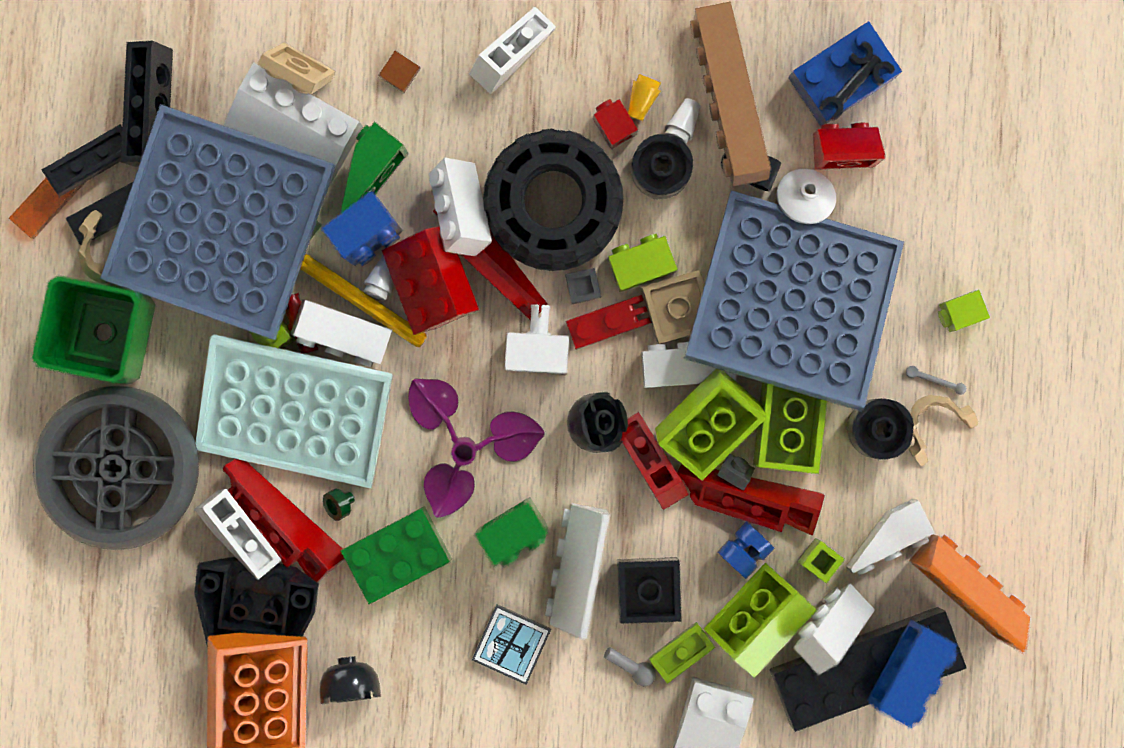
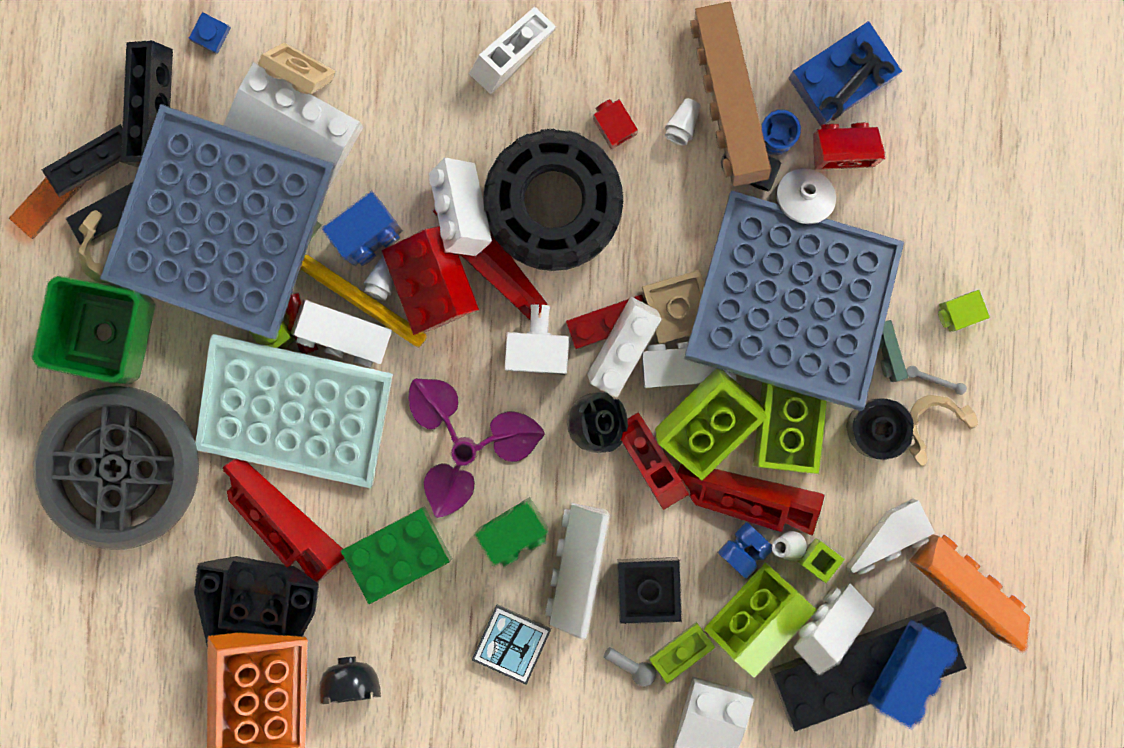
white slope [194,489,281,579] -> none
dark green tile [323,488,355,521] -> none
green slope [340,121,409,213] -> none
dark orange tile [379,50,421,93] -> none
dark grey plate [565,268,601,304] -> none
lime brick [608,233,678,292] -> none
yellow cone [628,74,661,121] -> none
black brick [631,134,693,199] -> none
dark grey plate [717,454,755,491] -> none
none -> blue plate [189,12,231,54]
none -> white brick [587,297,662,397]
none -> blue wheel [760,110,801,155]
none -> white cone [772,531,807,561]
none -> sand green plate [879,320,908,382]

